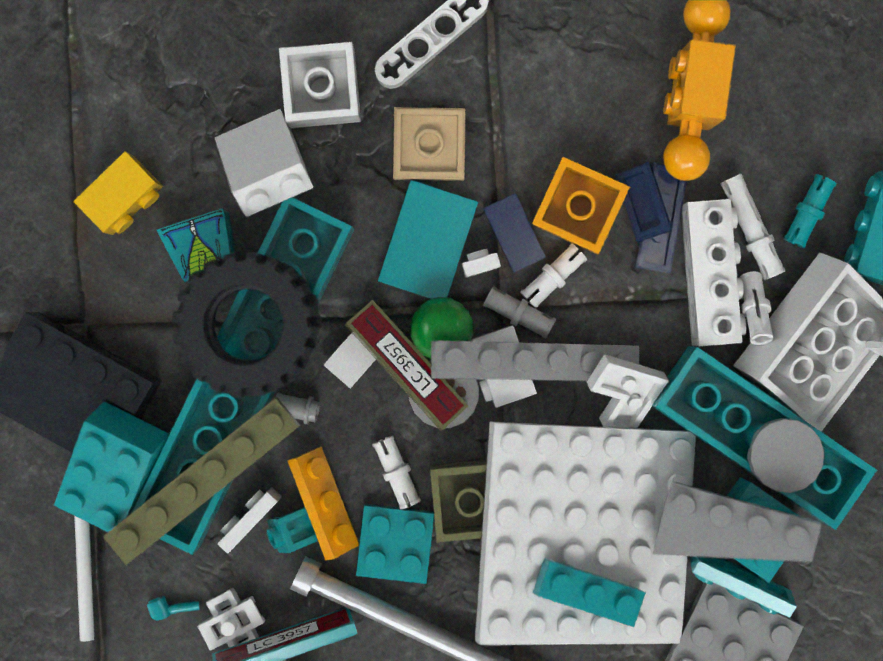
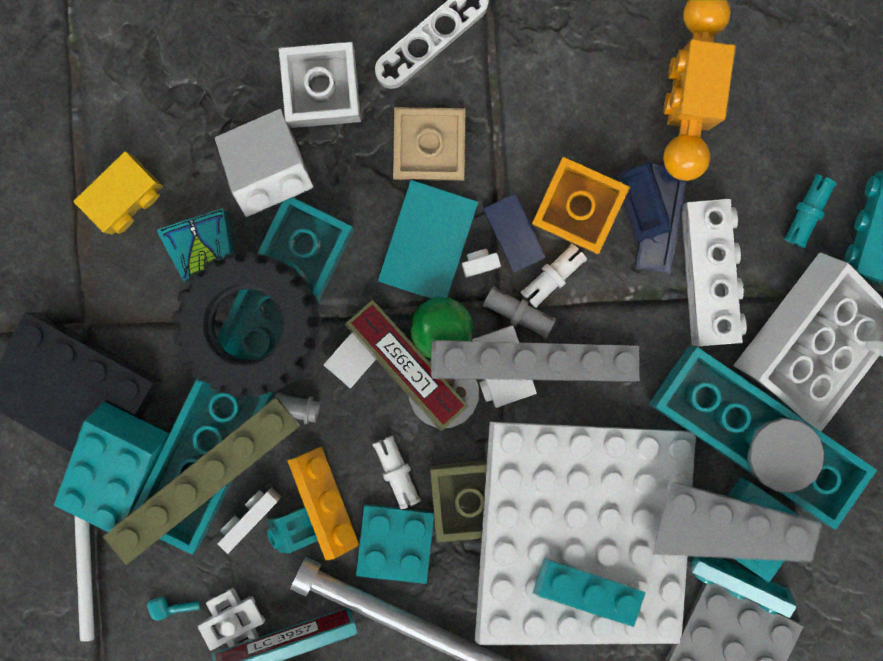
white plate [587,354,669,428] -> none
white pin [720,174,786,280] -> none
white pin [740,271,774,345] -> none

